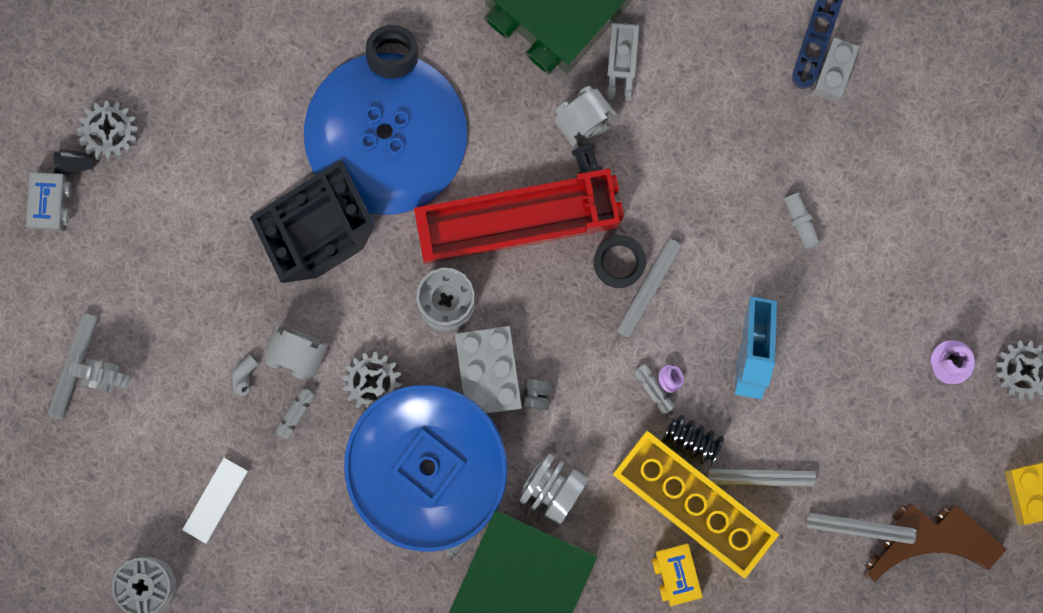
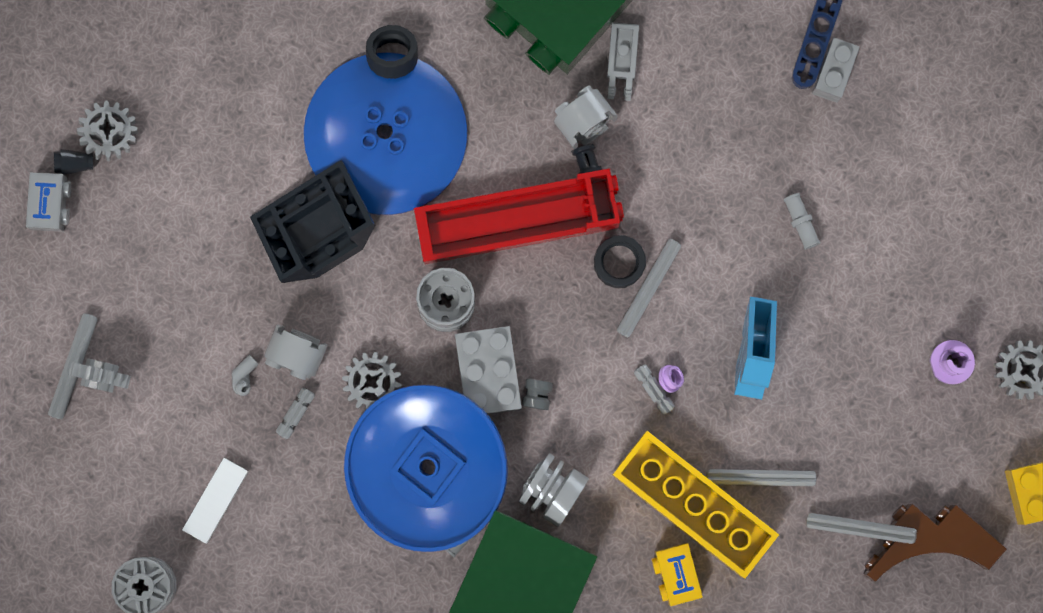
black piece [661,414,724,467] -> none

